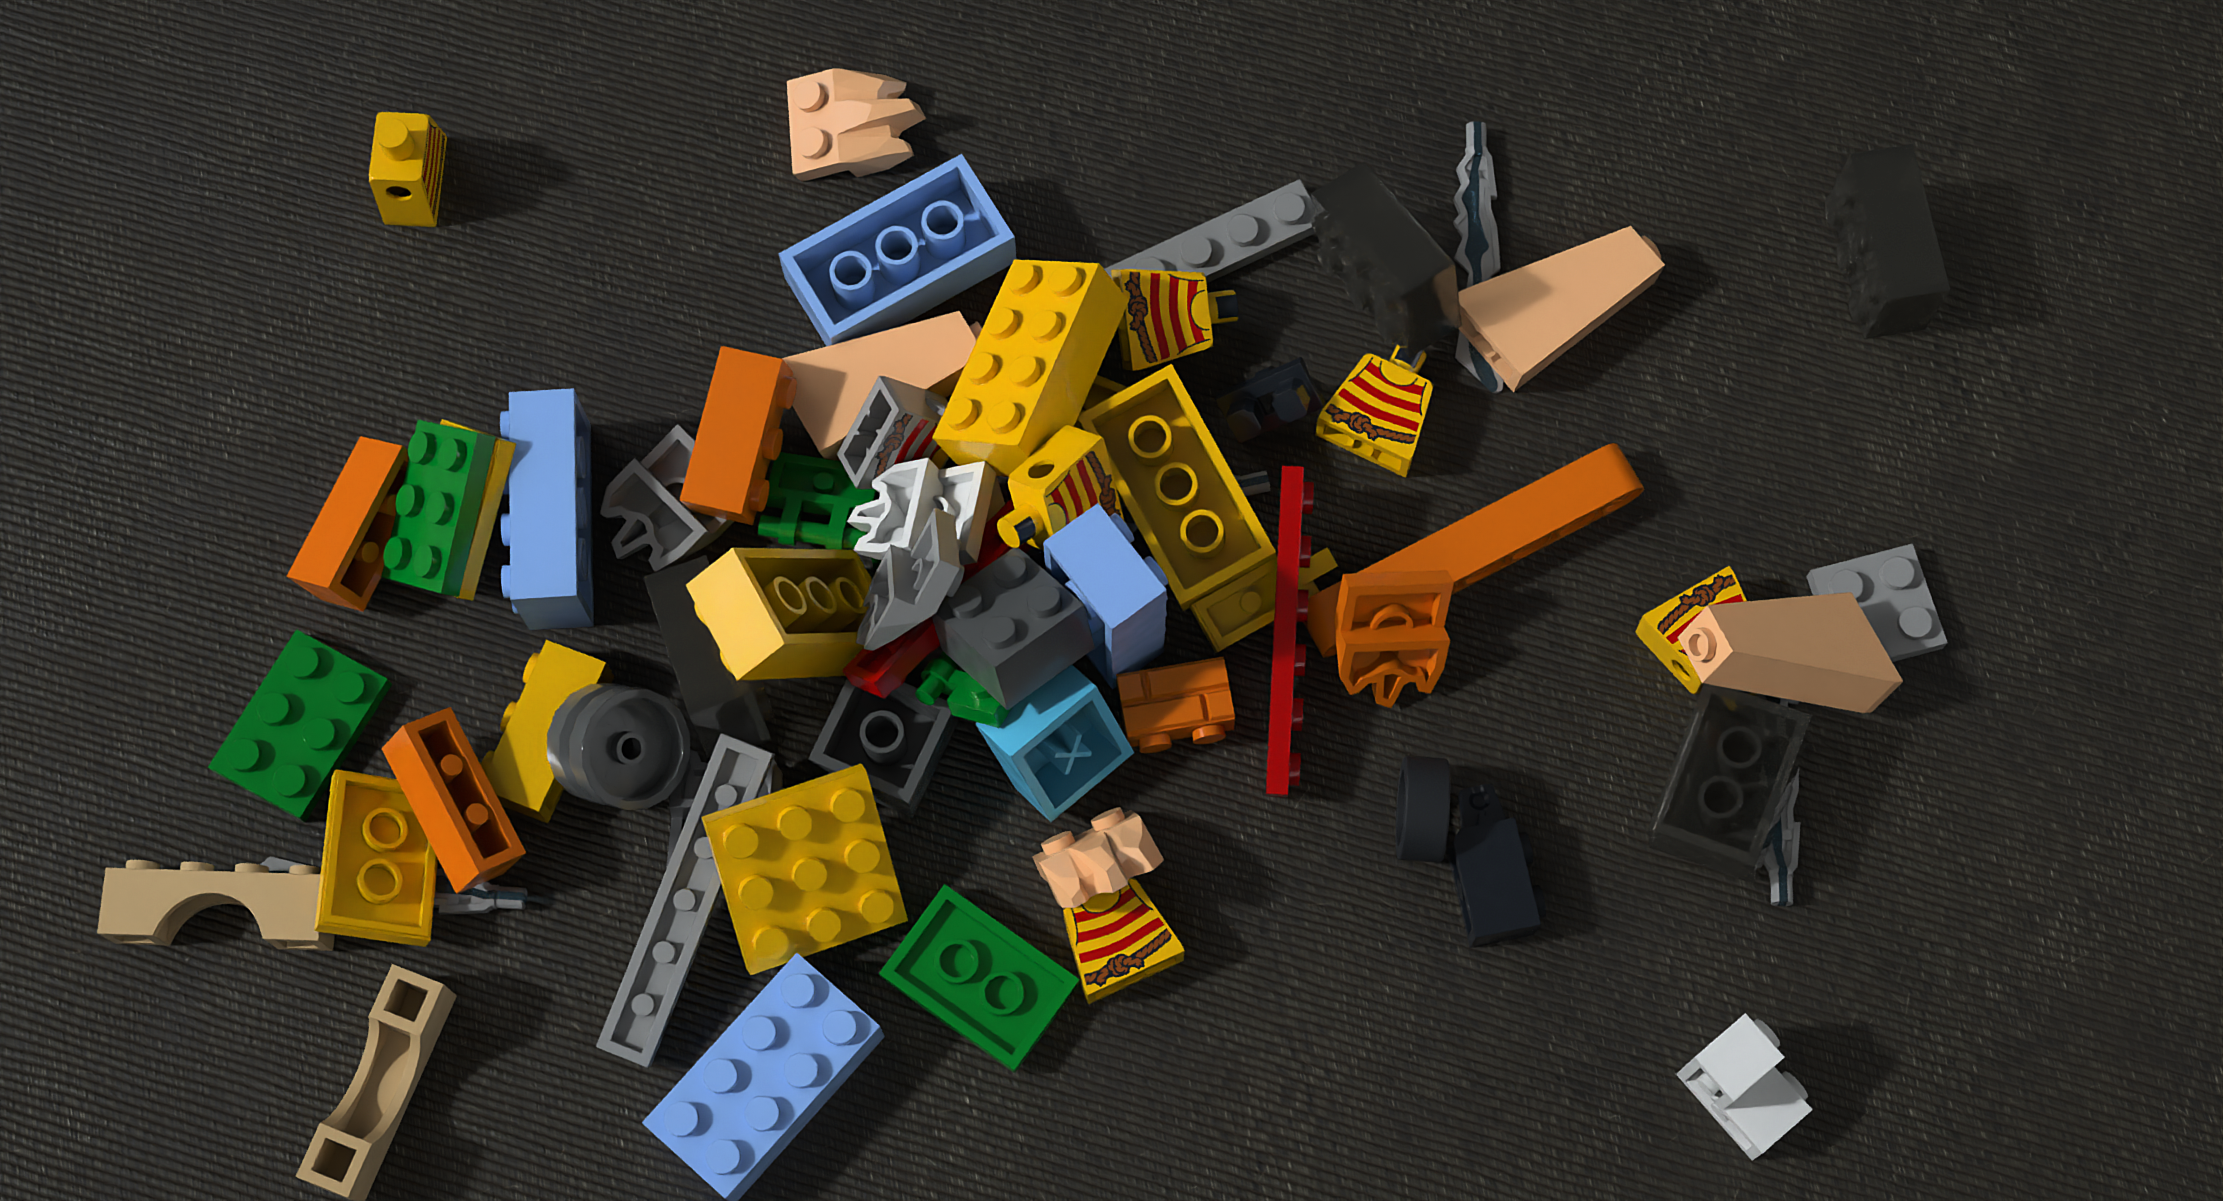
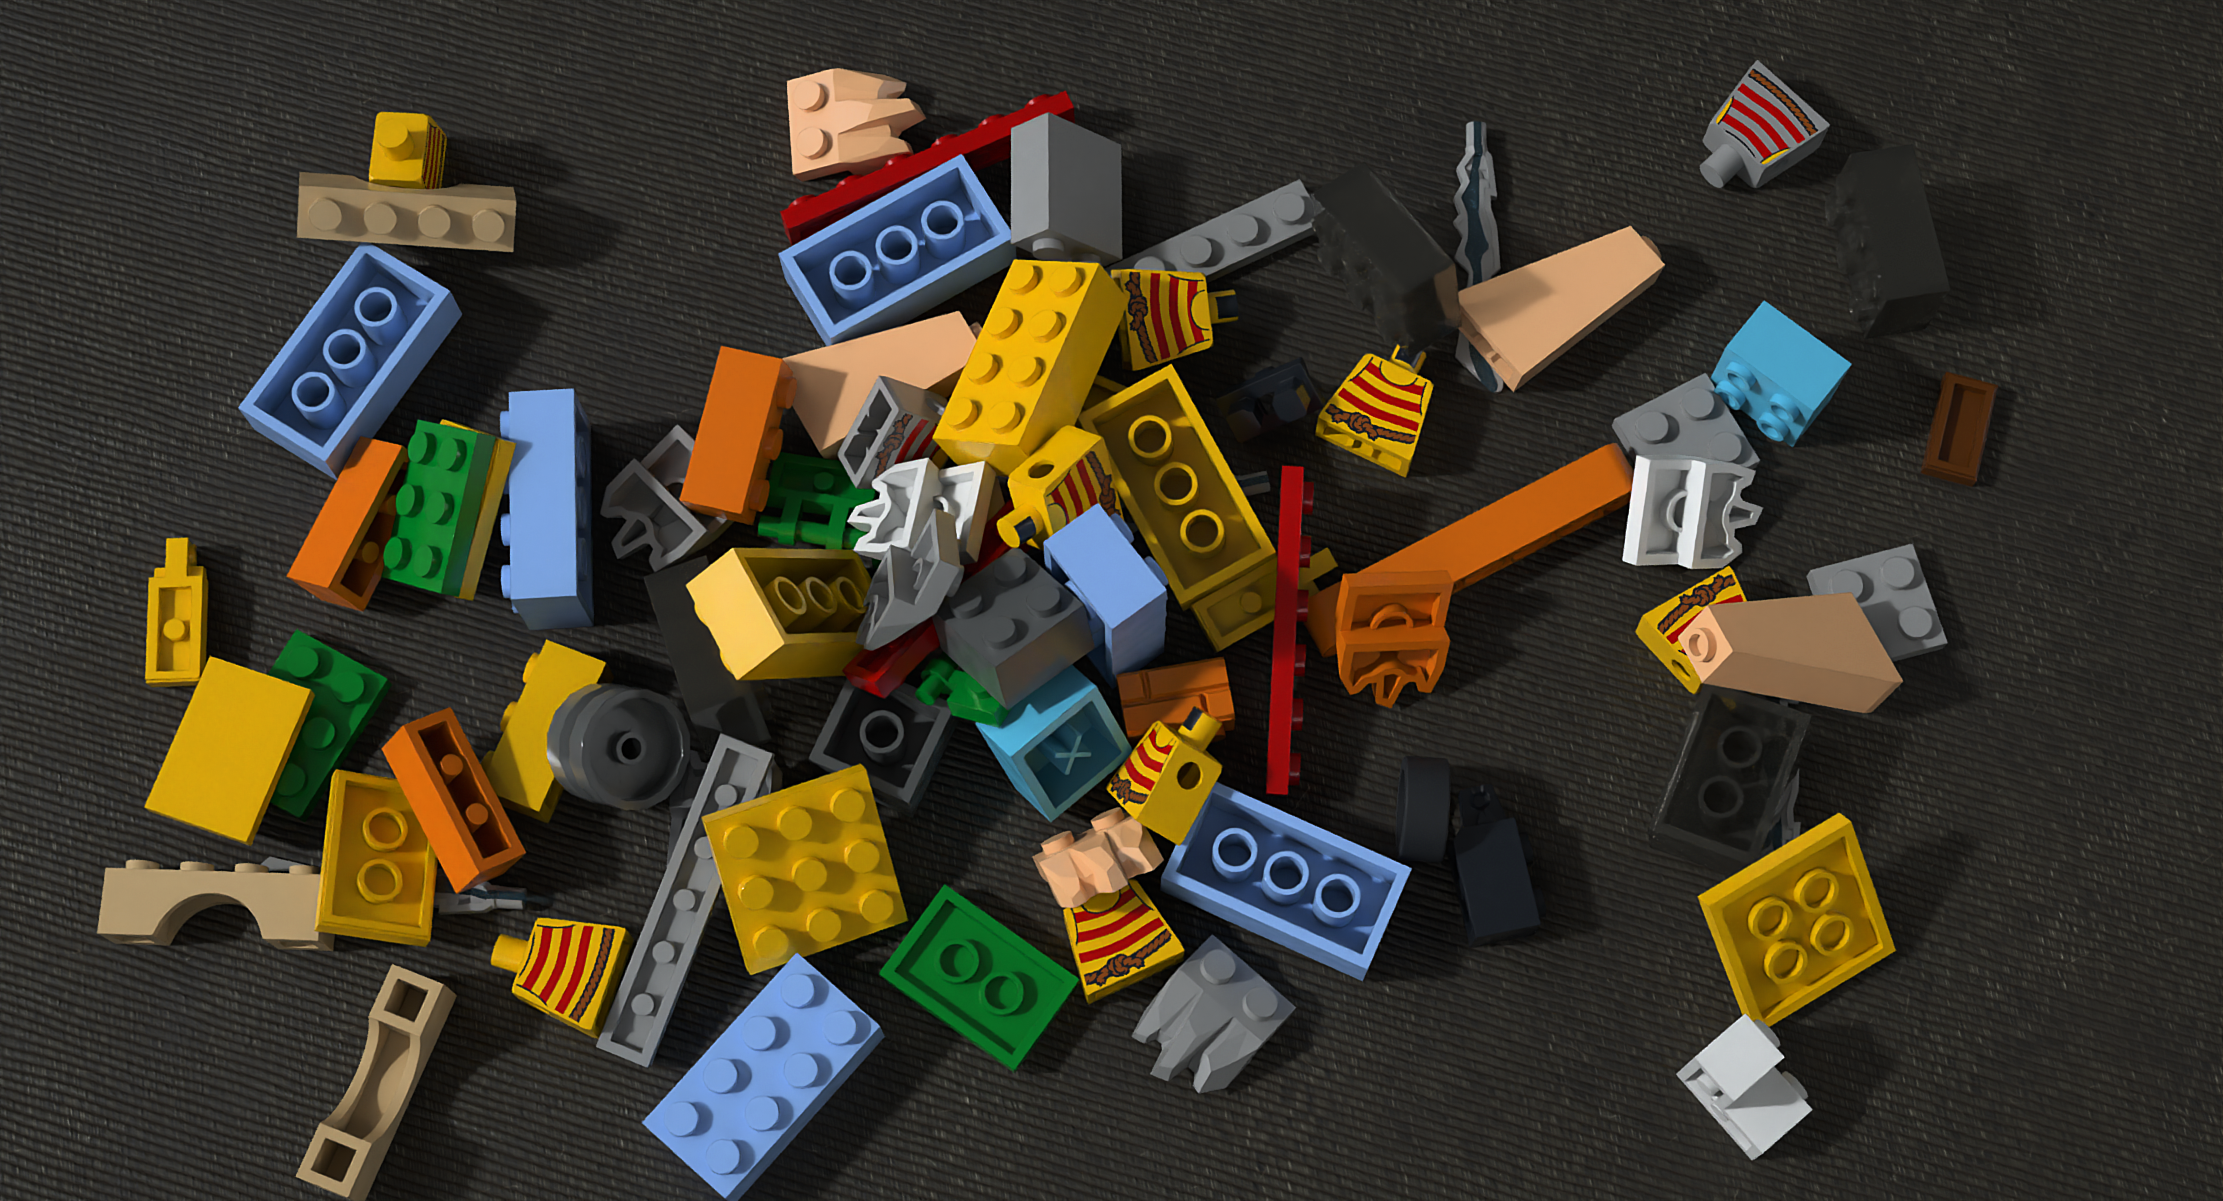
none -> yellow tile [144,656,315,846]
none -> yellow hinge [145,537,208,687]
none -> light blue brick [238,242,462,480]
none -> tan arch [297,172,516,252]
none -> yellow torso [491,918,634,1039]
none -> red plate [780,90,1075,246]
none -> light grey brick [1011,112,1122,267]
none -> yellow torso [1105,706,1222,846]
none -> light grey plate [1131,934,1296,1094]
none -> light blue brick [1160,782,1412,981]
none -> light grey plate [1612,373,1760,470]
none -> white plate [1622,455,1763,569]
none -> yellow plate [1697,813,1896,1027]
none -> light grey torso [1700,60,1830,188]
none -> medium azure brick [1710,300,1852,447]
none -> reddish brown tile [1920,372,1998,487]

